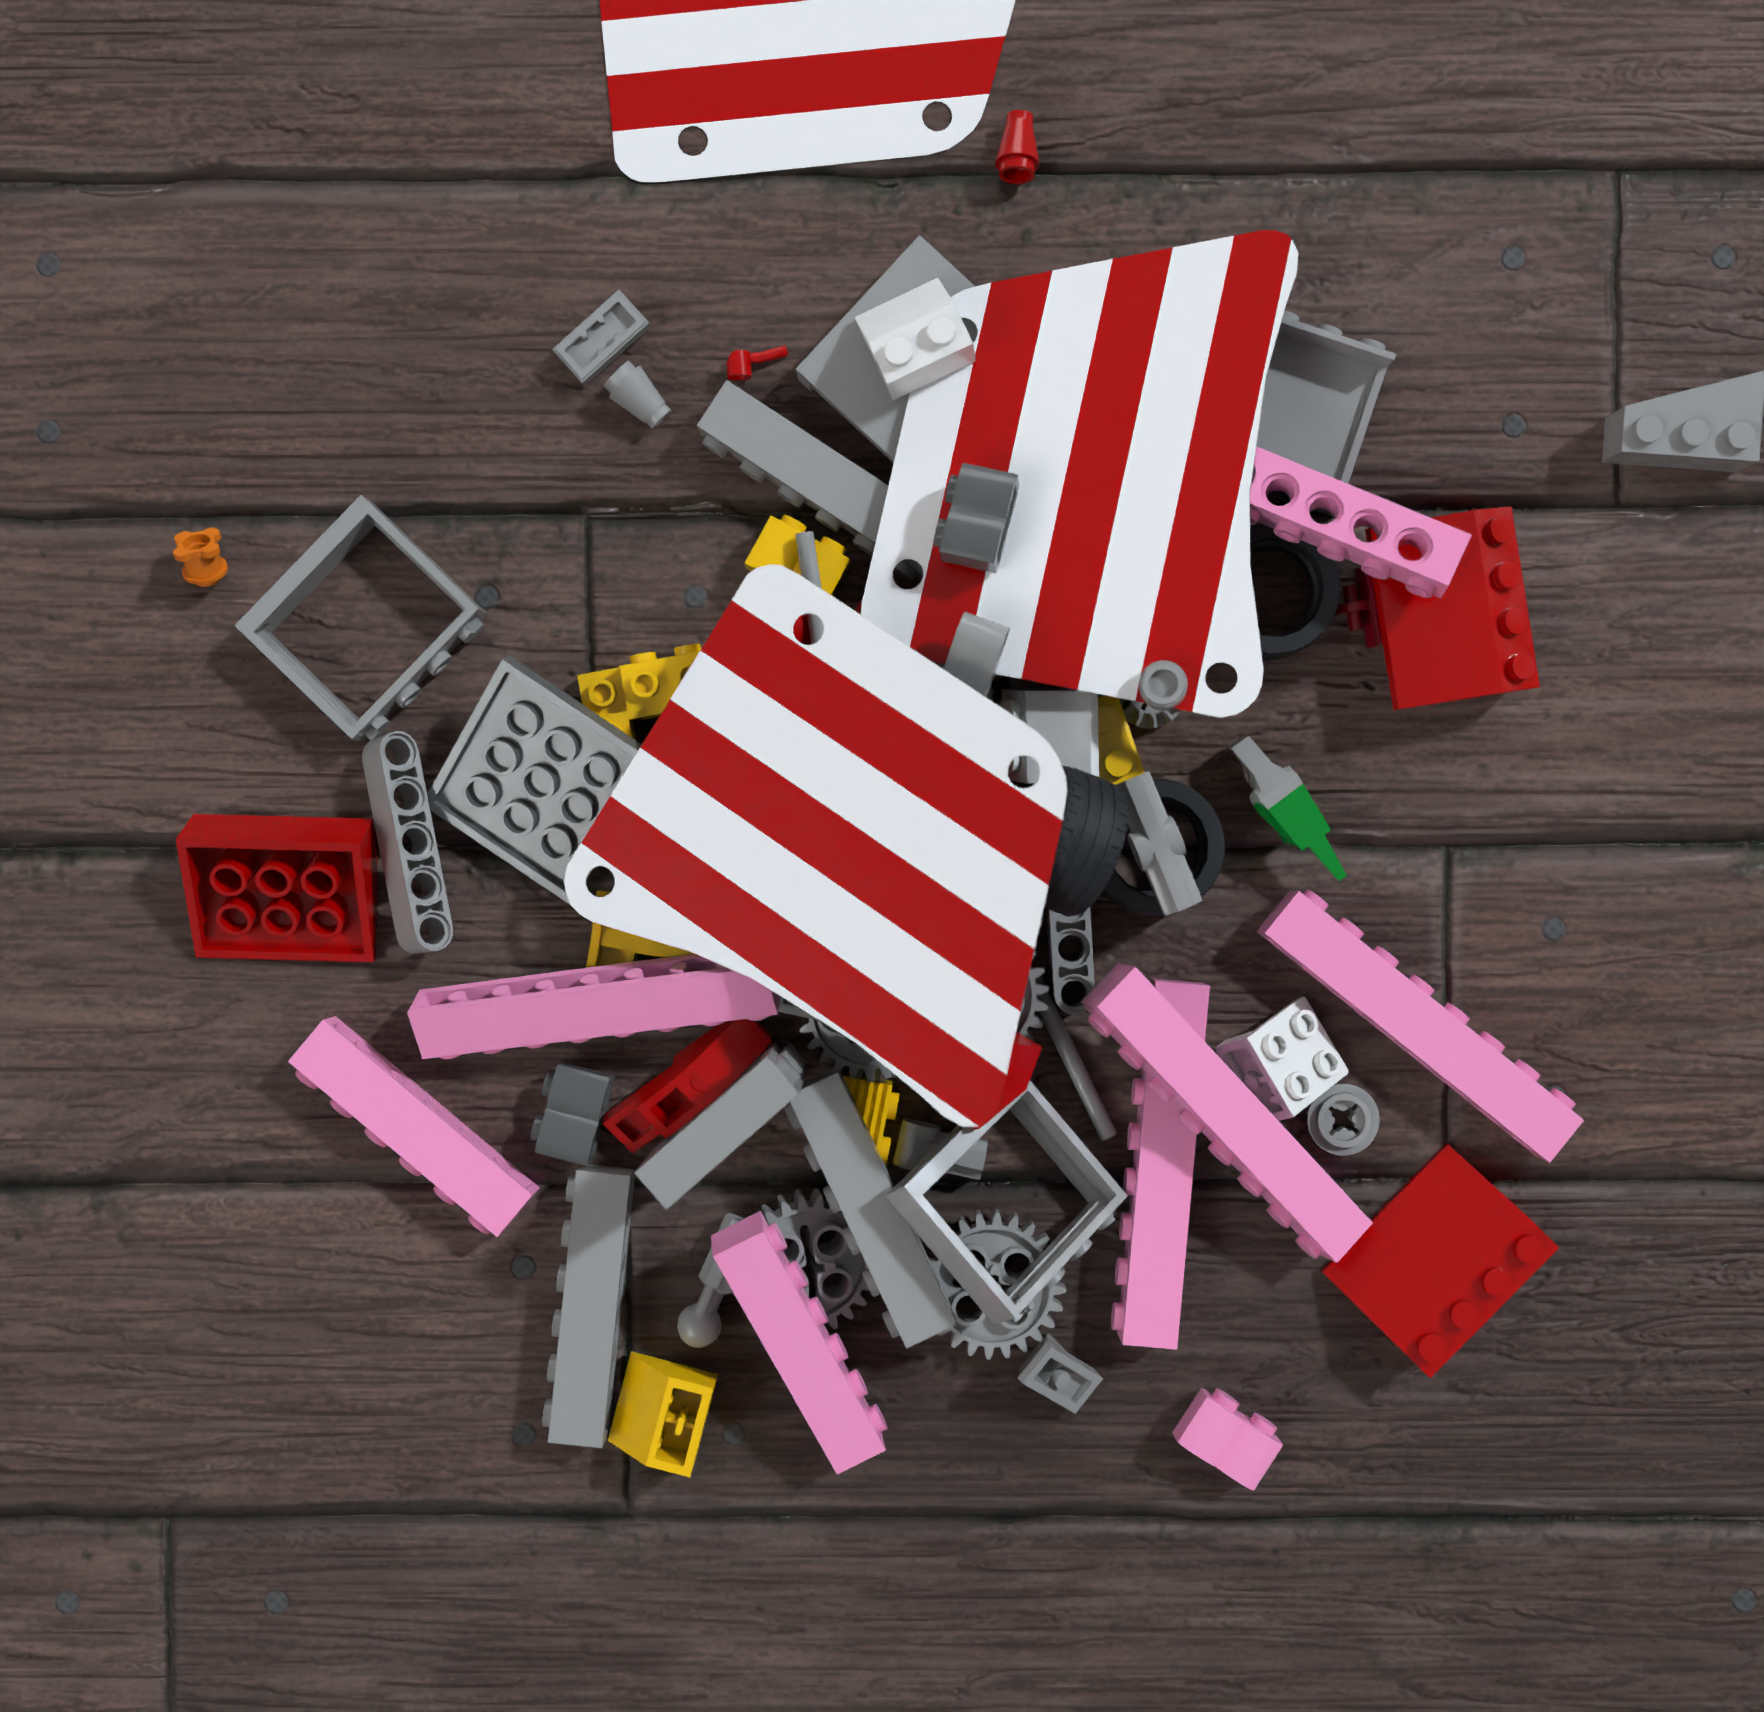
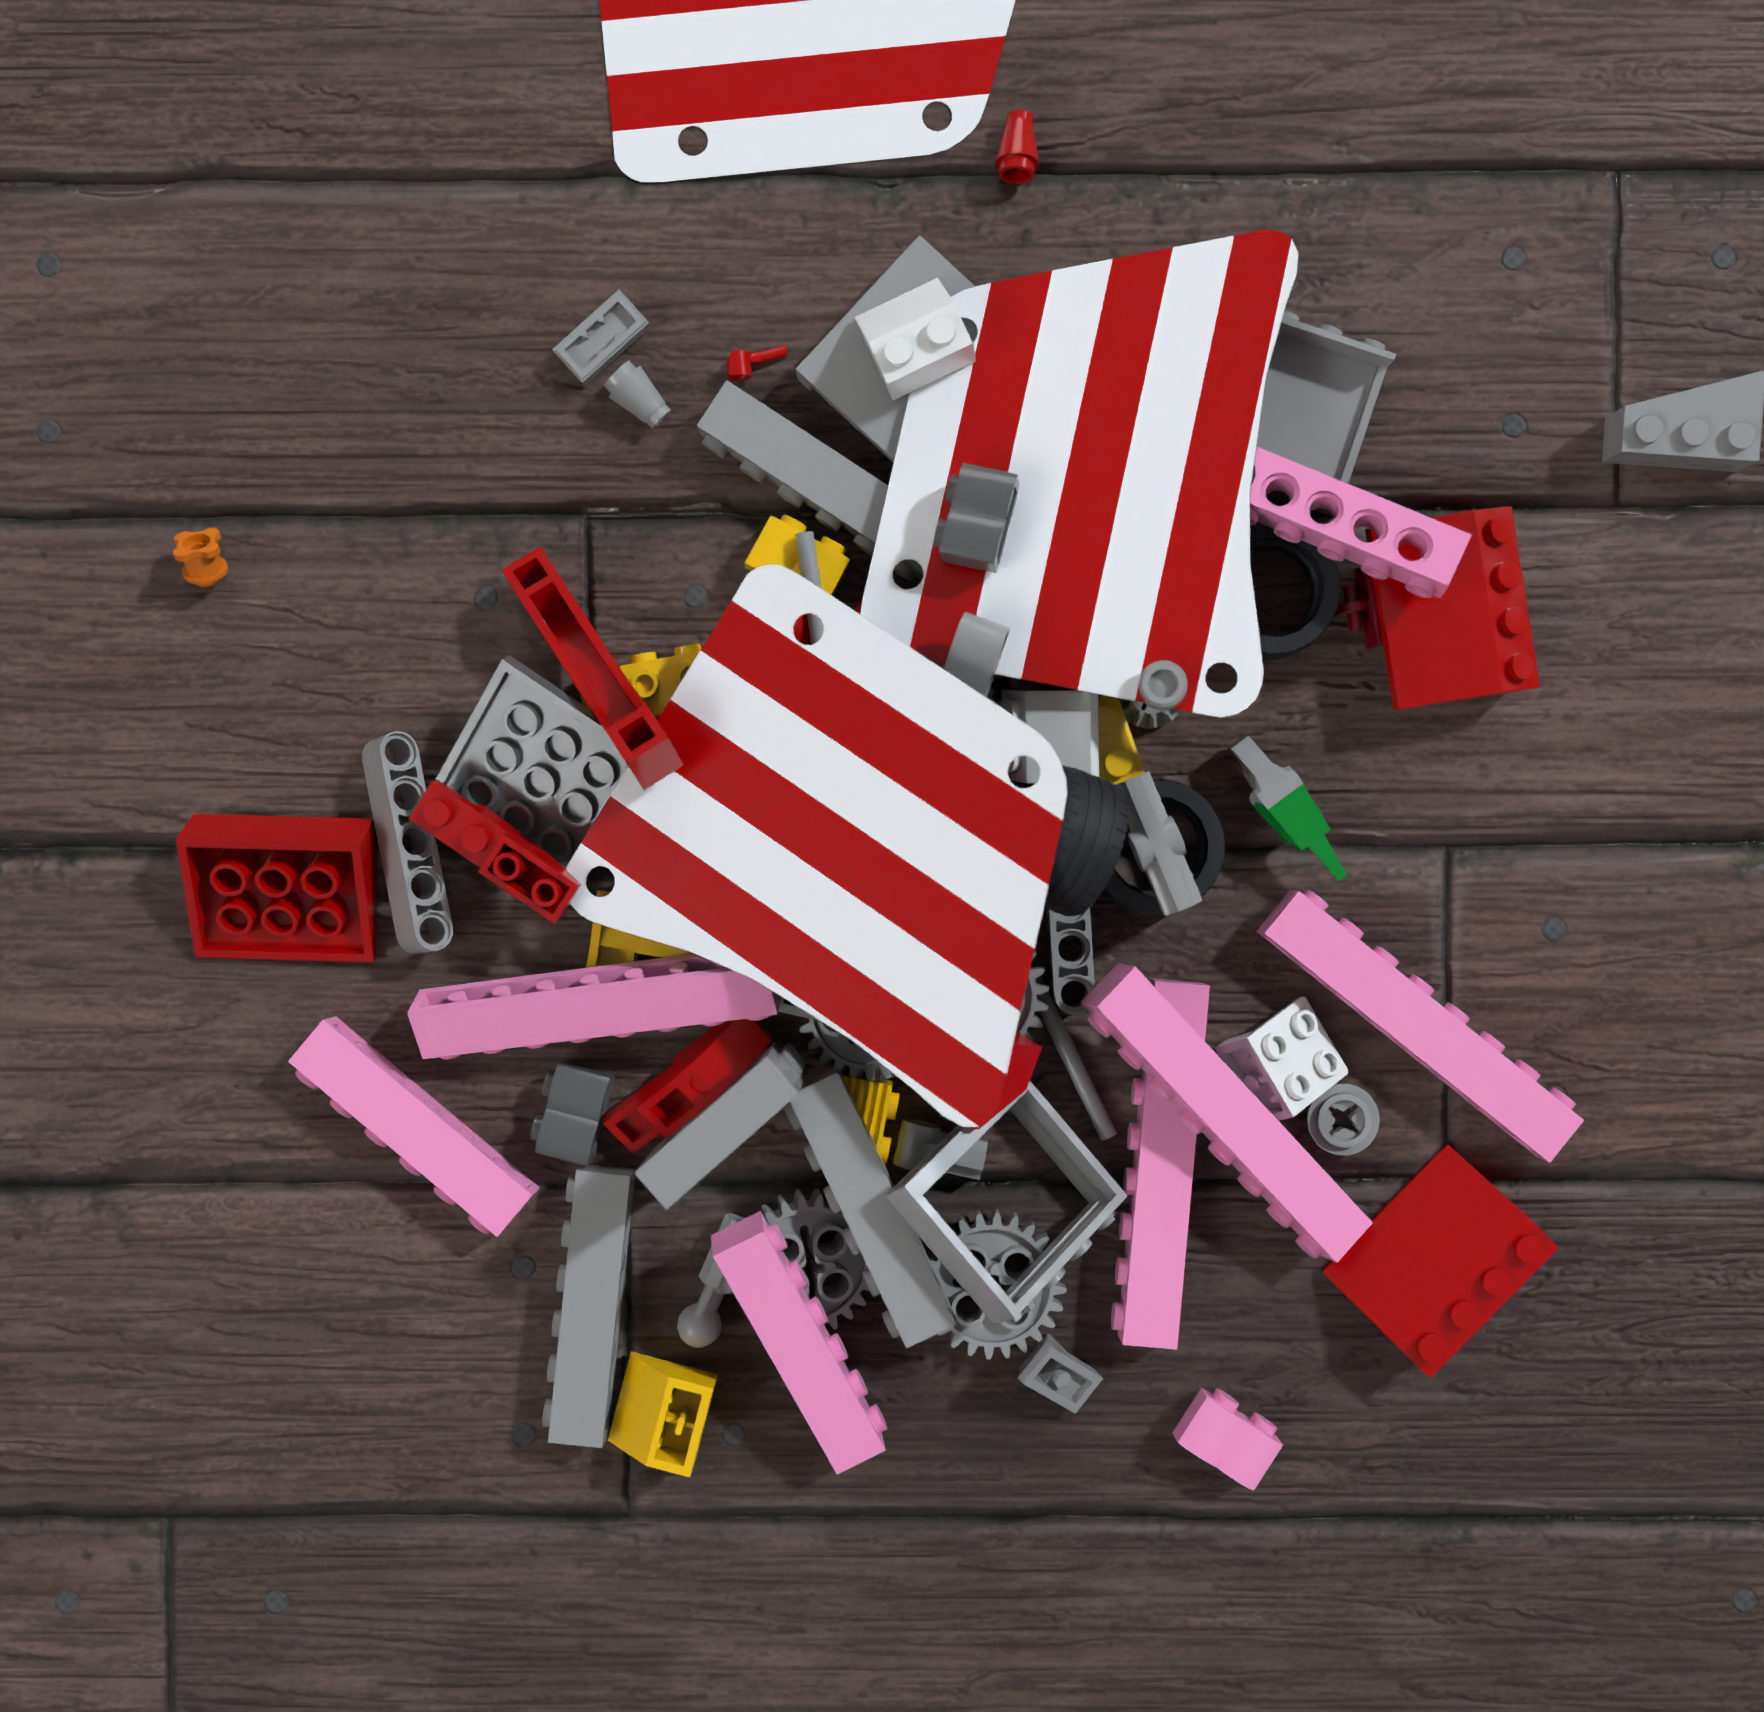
light grey window [234,495,488,742] -> none
none -> red slope [409,780,581,924]
none -> red arch [501,547,684,790]

